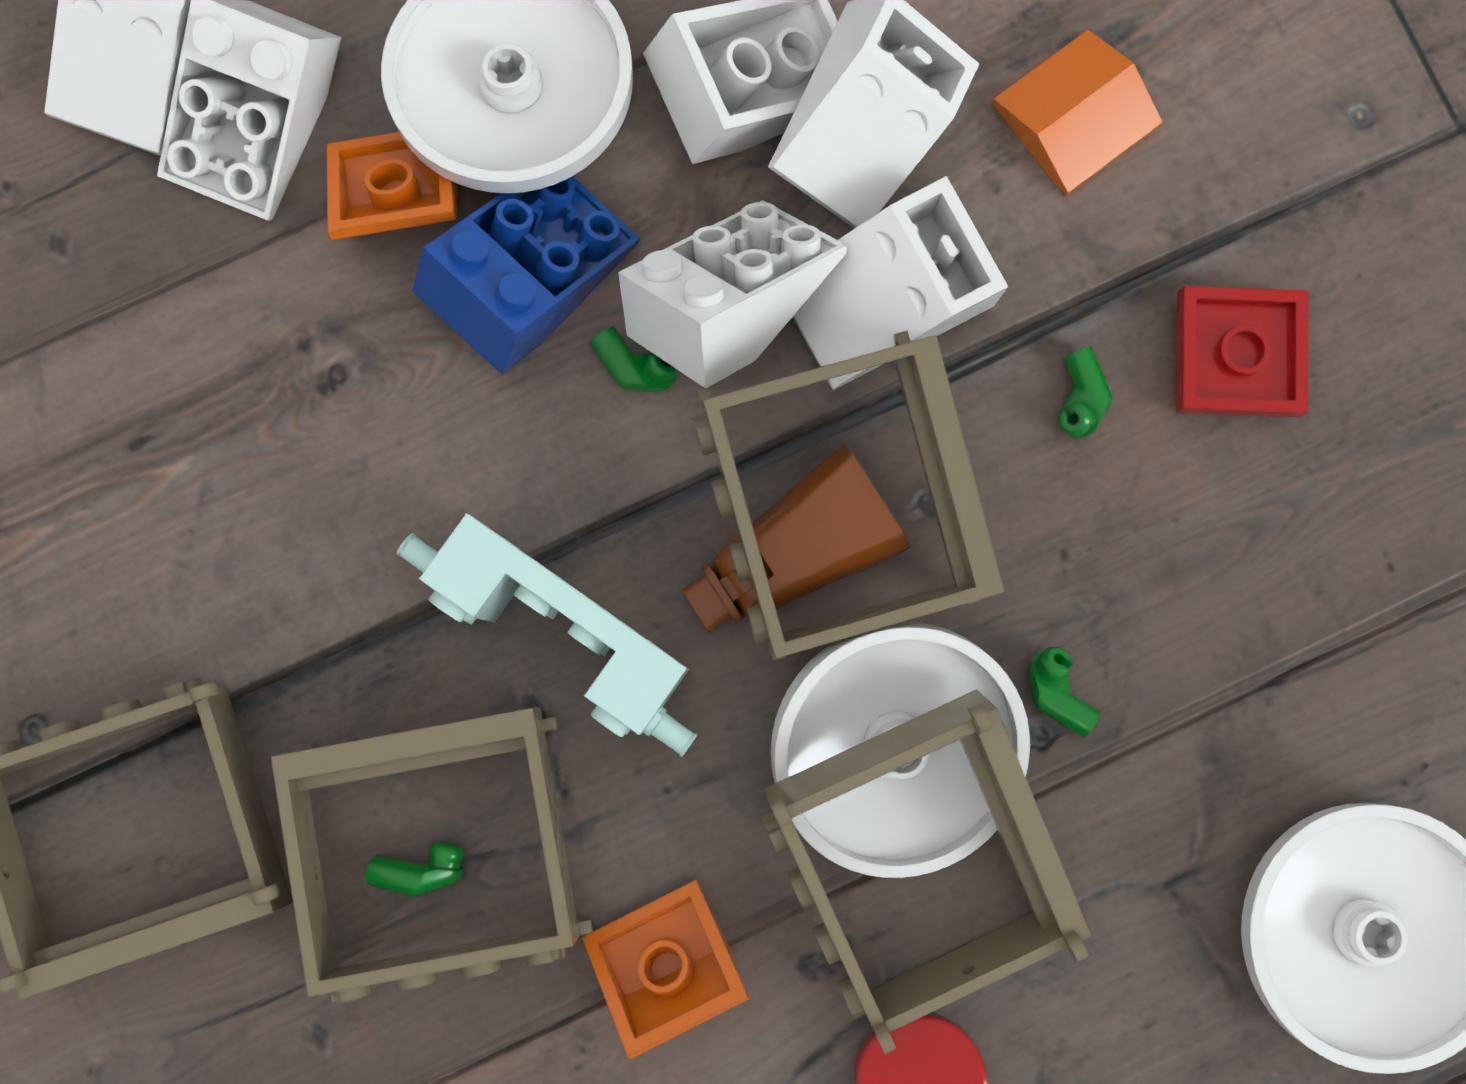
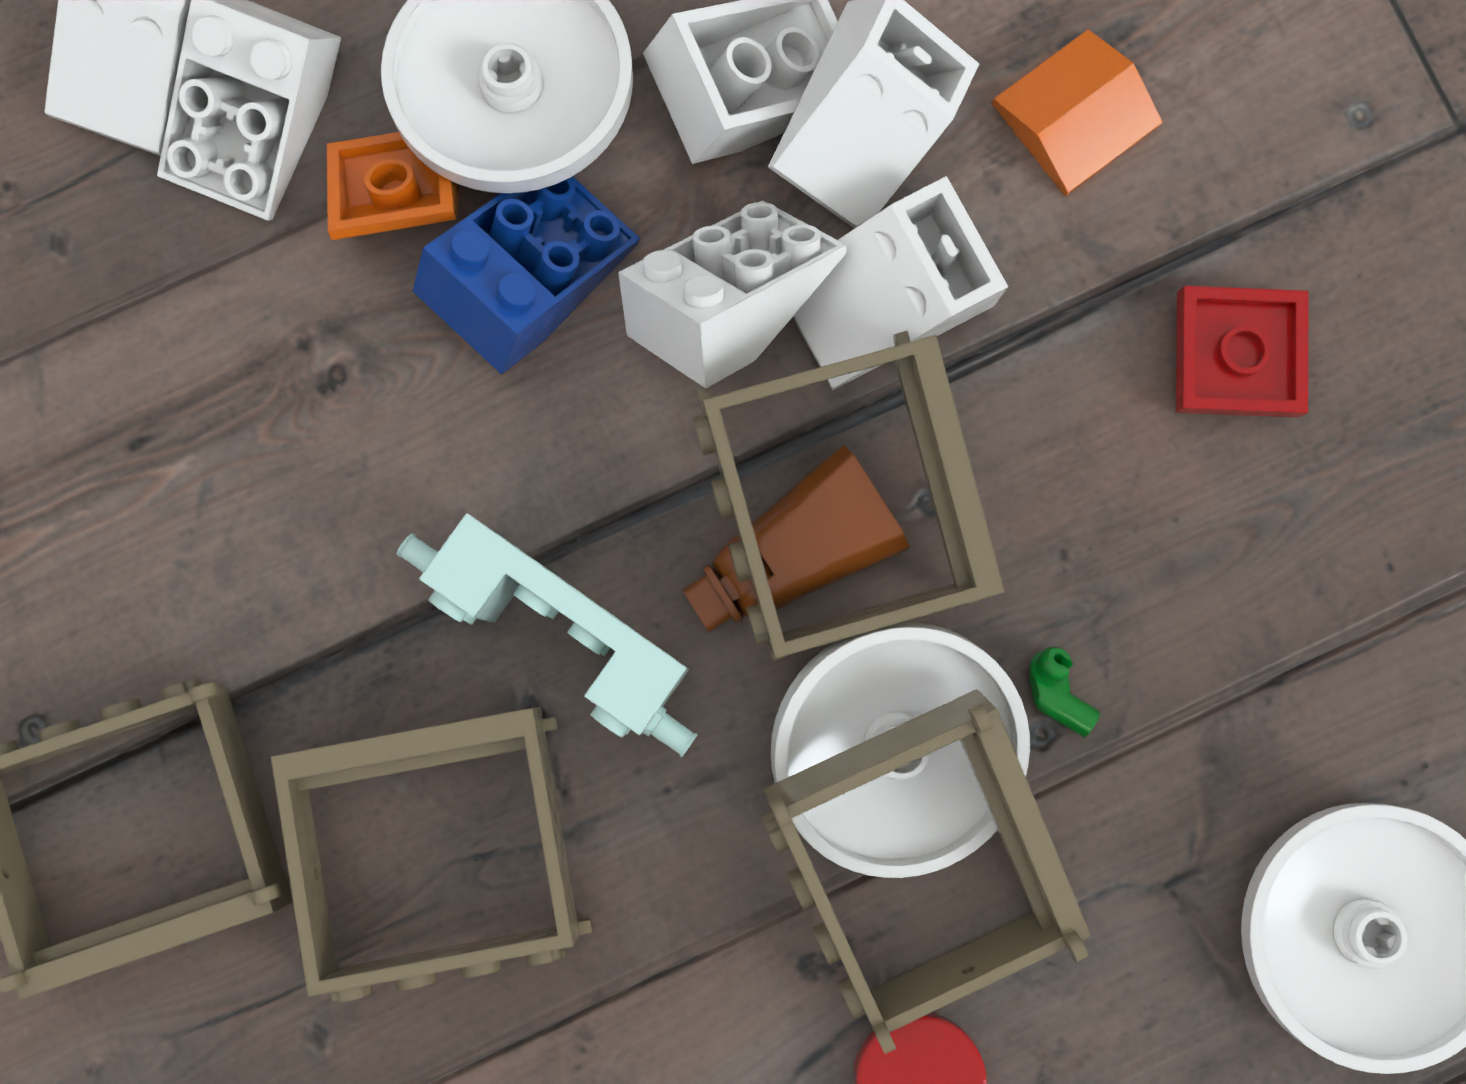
green arm [365,841,465,896] -> none
orange slope [582,880,750,1059] -> none
green arm [589,326,679,393] -> none
green arm [1058,346,1112,438] -> none

